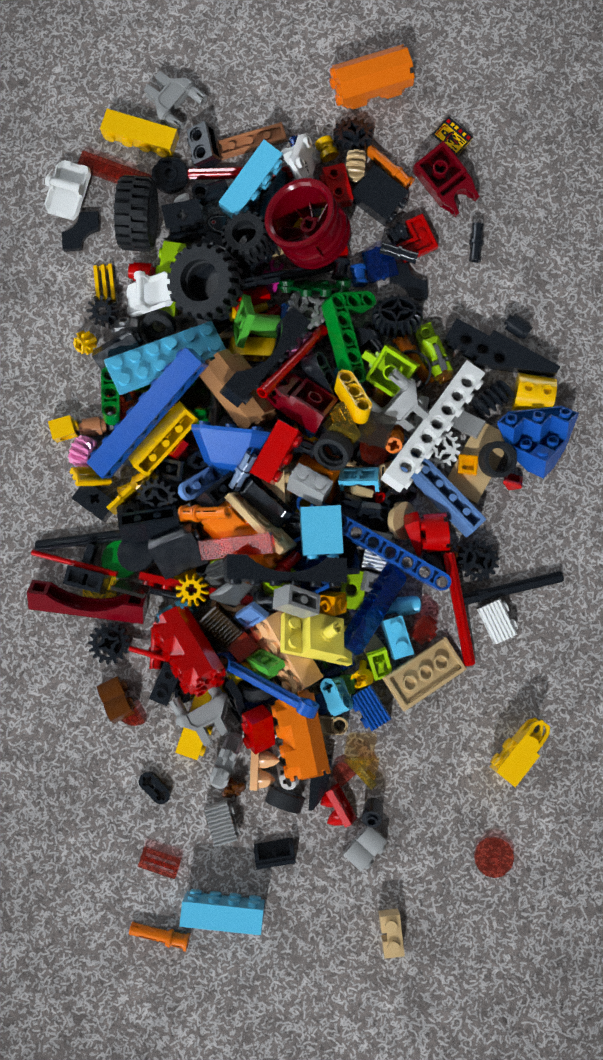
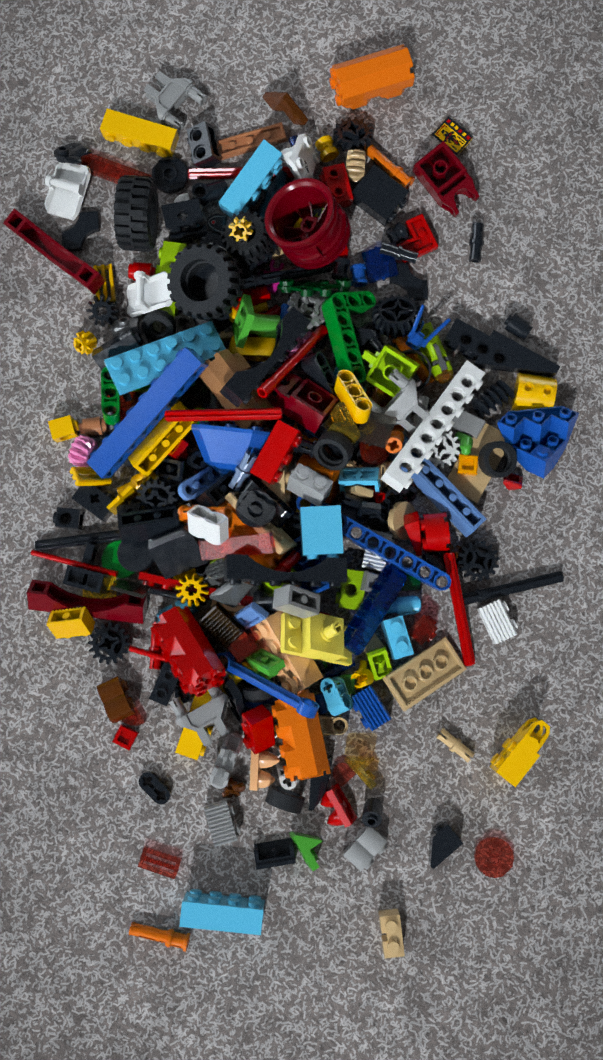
light orange brick [317,590,347,616] -> none
black tile [339,542,360,575] -> none
none -> dark red arch [3,208,106,295]
none -> yellow brick [47,606,95,639]
none -> black brick [53,507,84,530]
none -> black plate [54,143,92,164]
none -> red tile [112,724,139,751]
none -> red axle [164,408,283,422]
none -> white brick [187,505,229,545]
none -> yellow gear [229,216,253,242]
none -> black tile [235,490,276,528]
none -> reddish brown tile [262,92,308,125]
none -> bright green slope [289,831,323,871]
none -> dark green tile [399,572,421,591]
none -> blue plant [406,304,451,351]
none -> black slope [428,821,463,869]
none -> tan pin [436,728,475,763]
none -> bright green arm [455,432,473,455]

